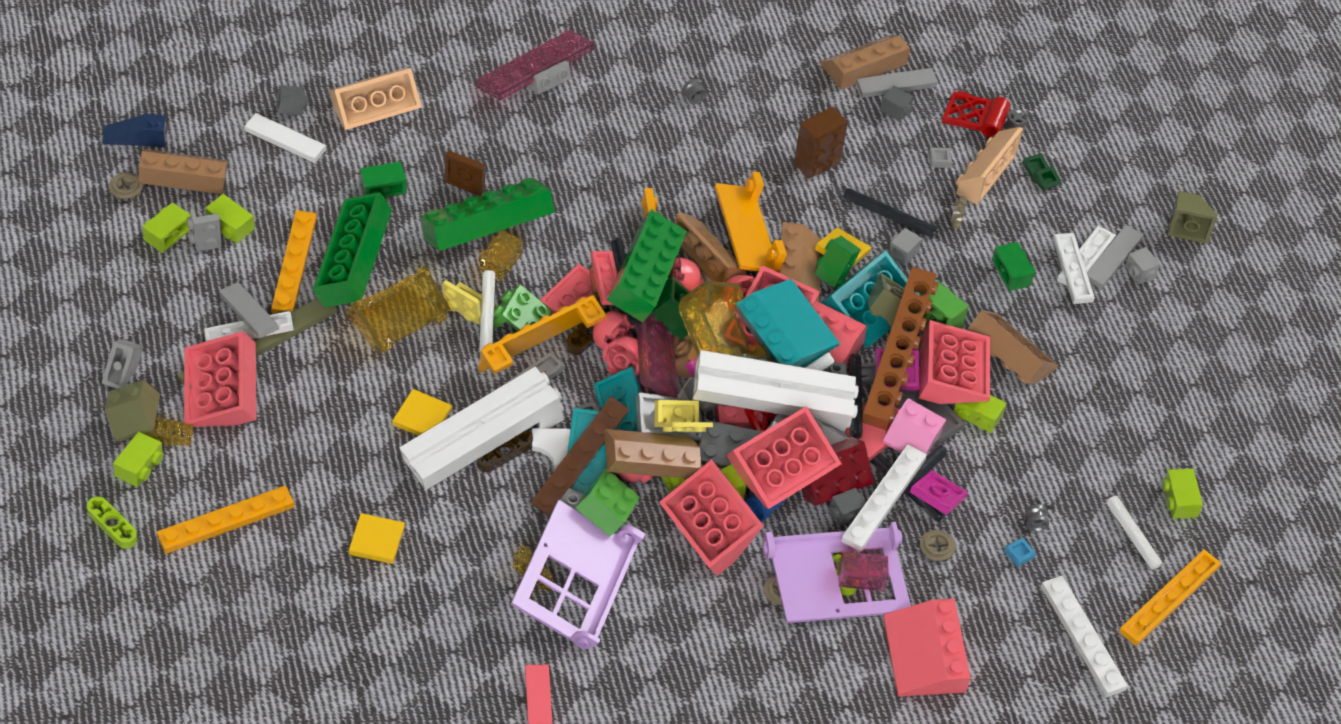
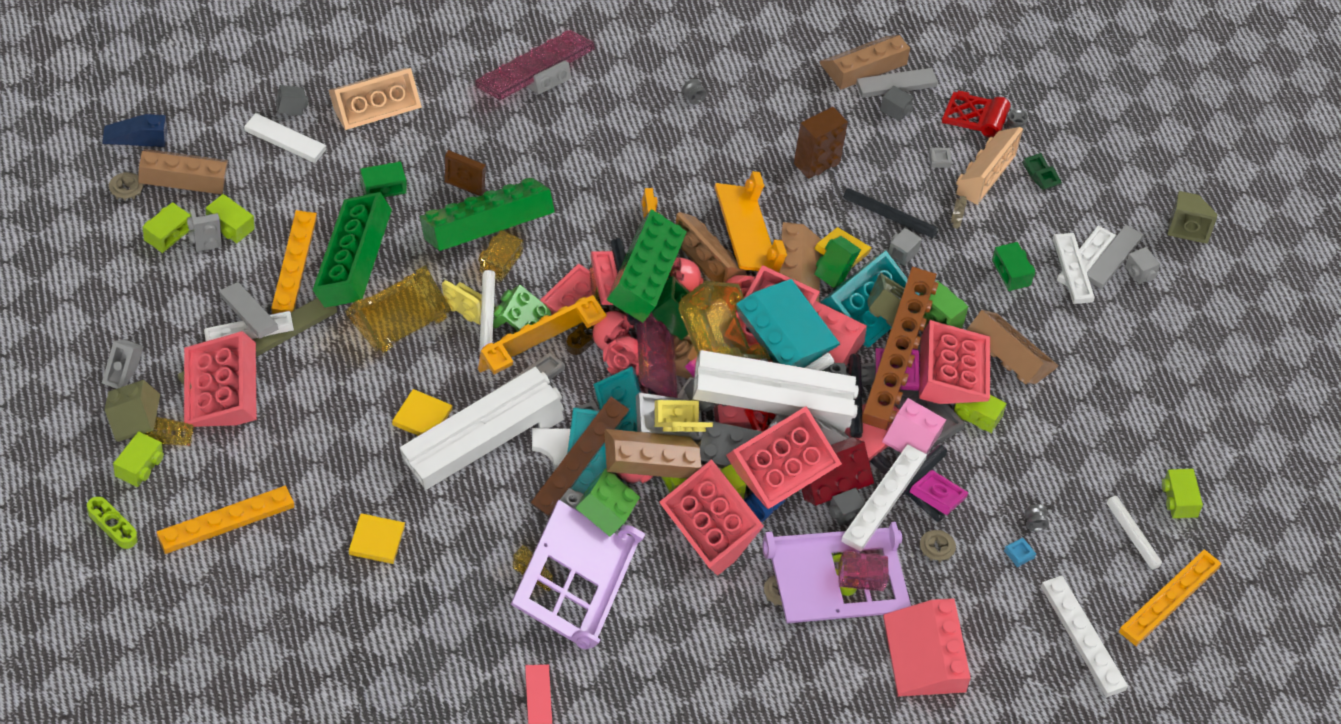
dark brown beam [477,430,533,472] -> none

